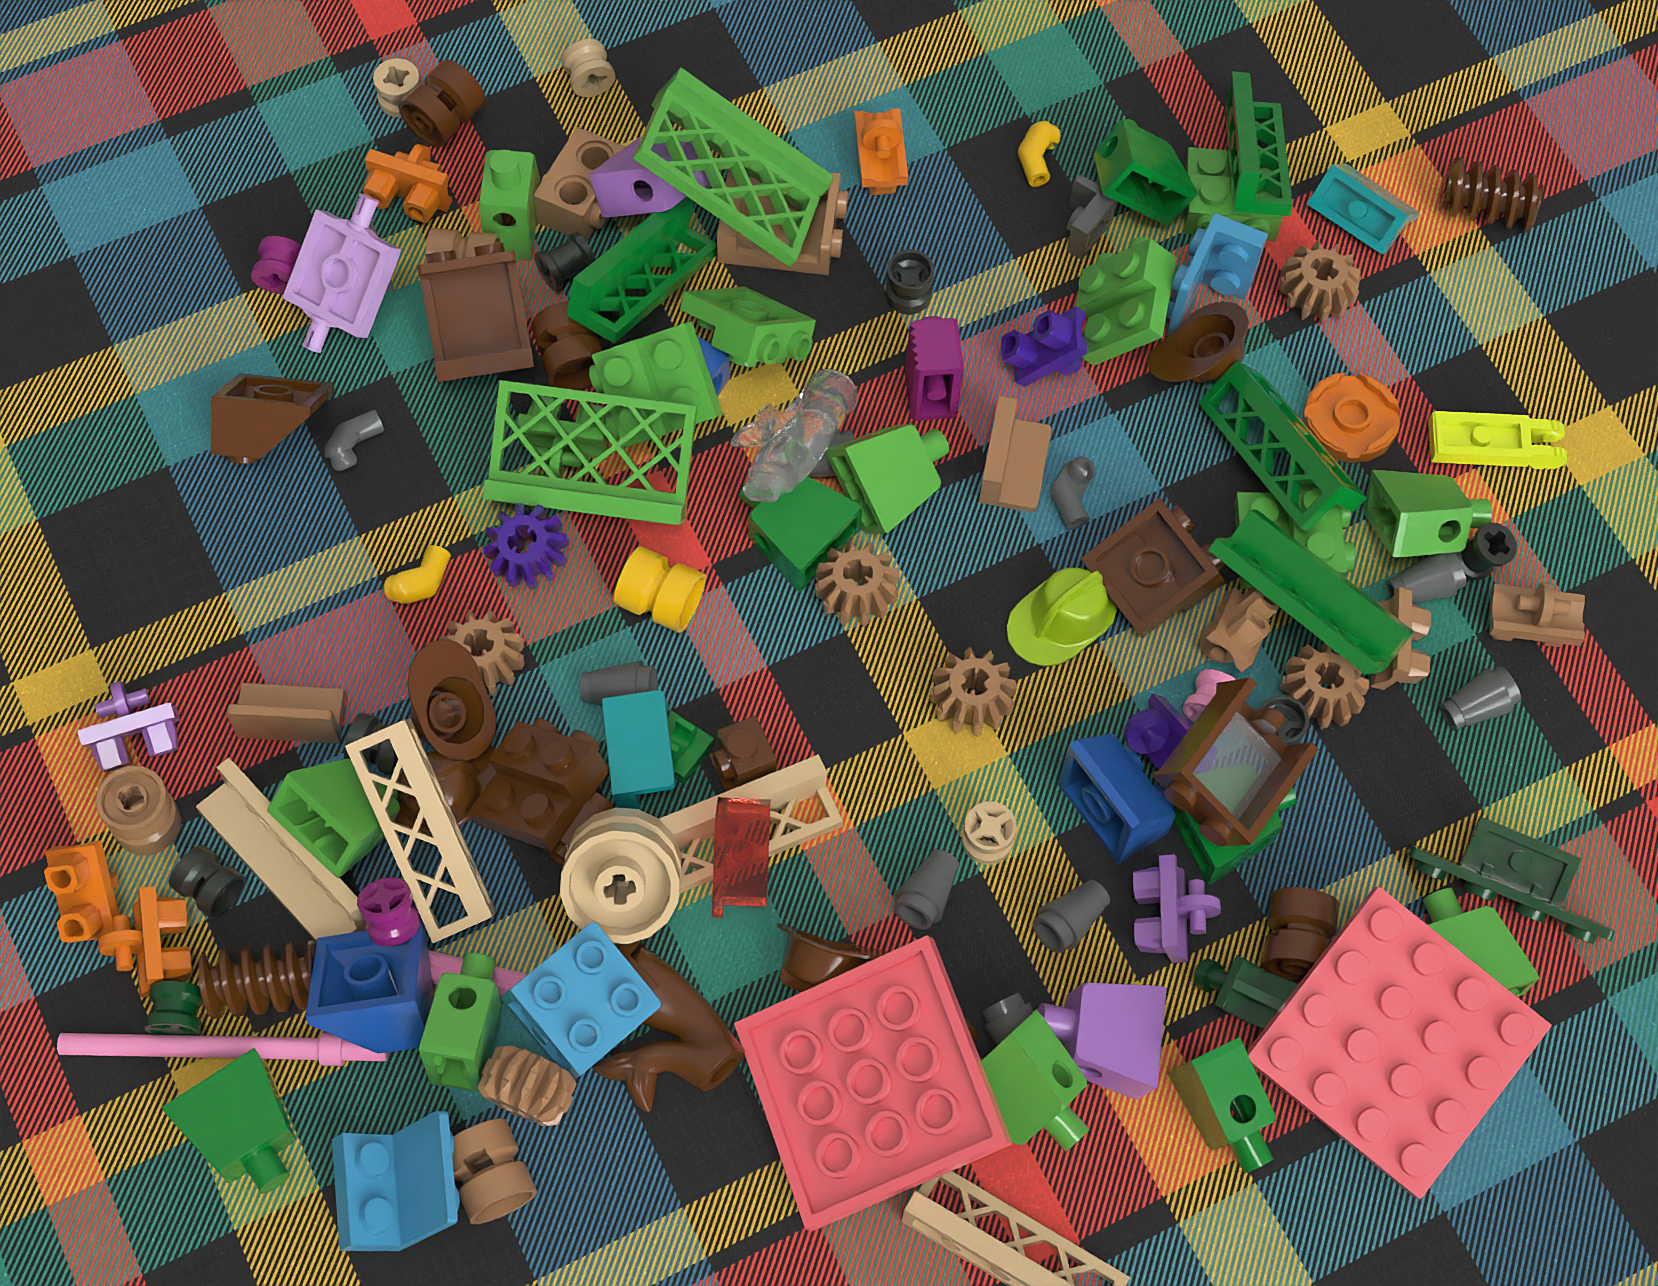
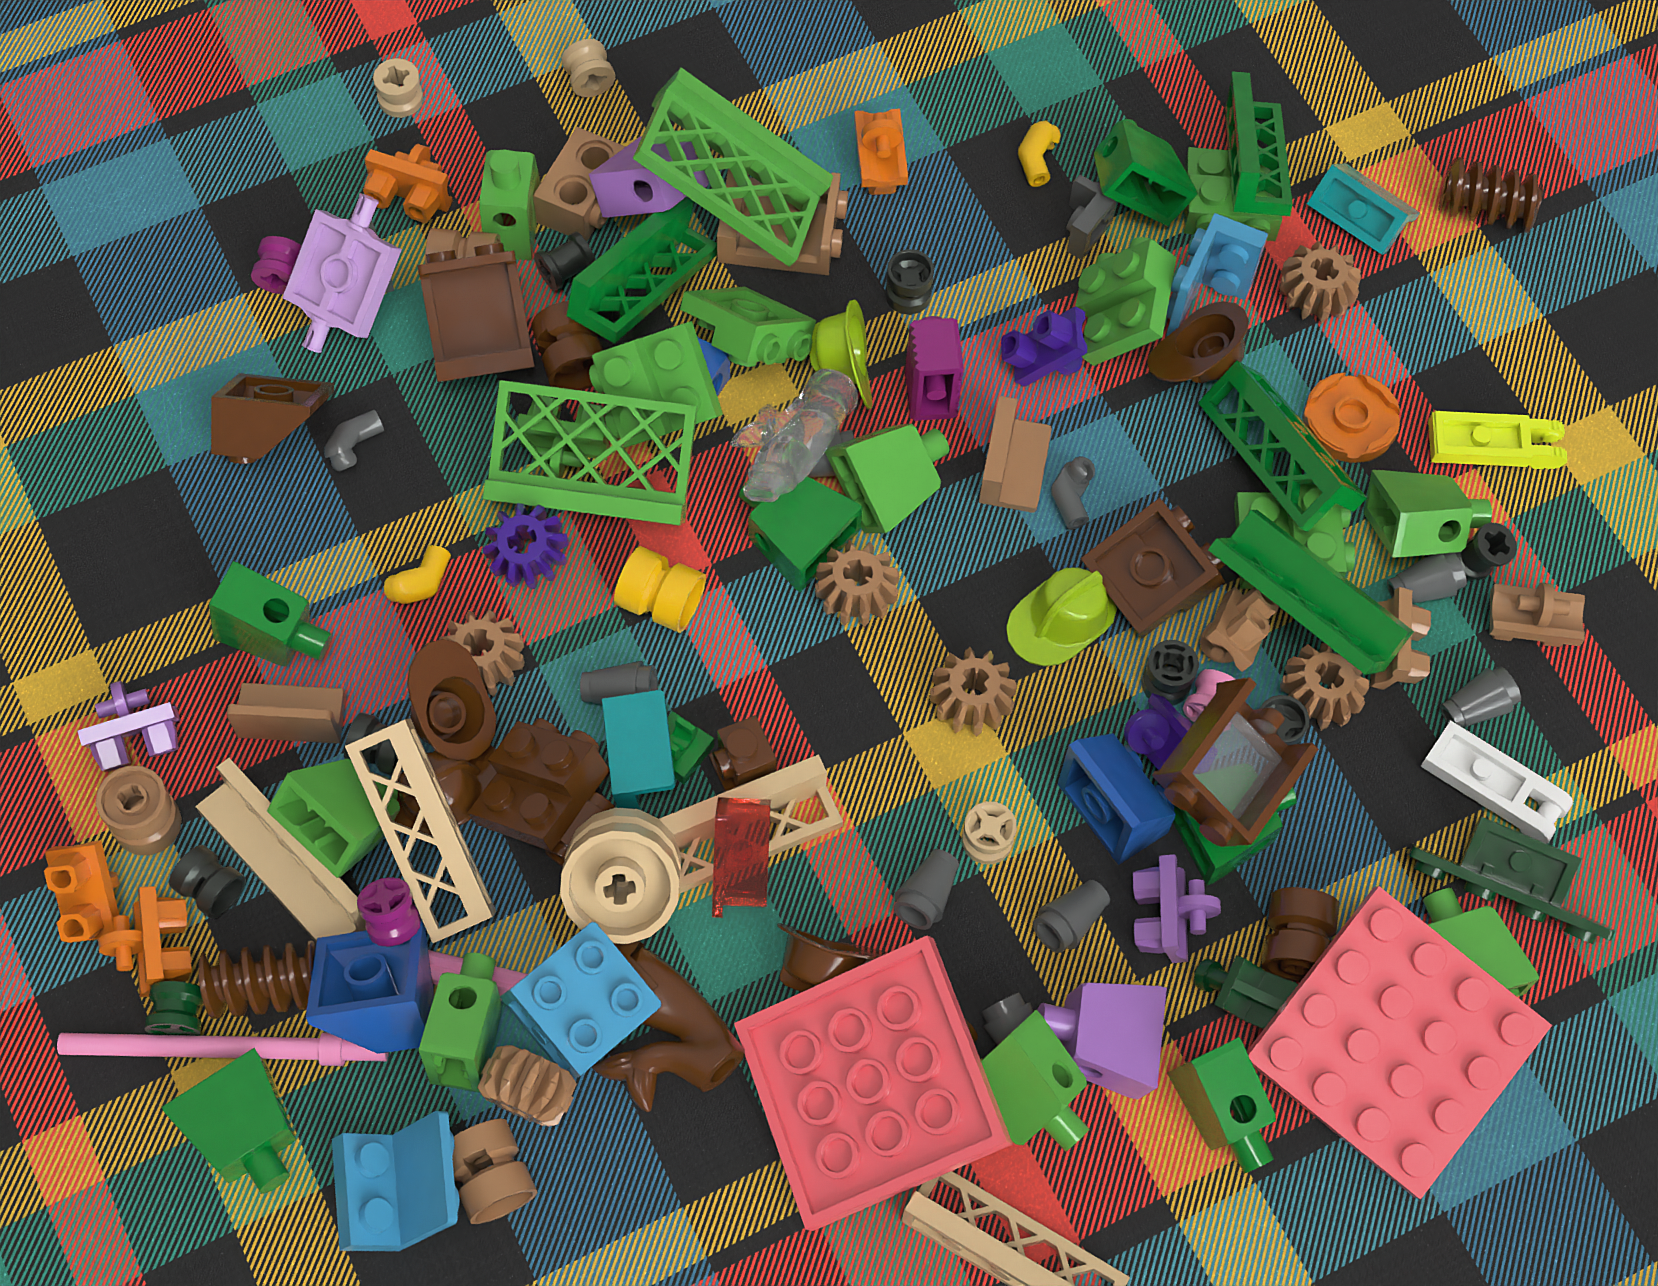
reddish brown wheel [398,59,486,148] -> none
none -> green torso [209,561,333,667]
none -> lime piece [809,299,872,410]
none -> pearl dark grey wheel [1141,640,1199,706]
none -> white plate [1421,721,1573,844]

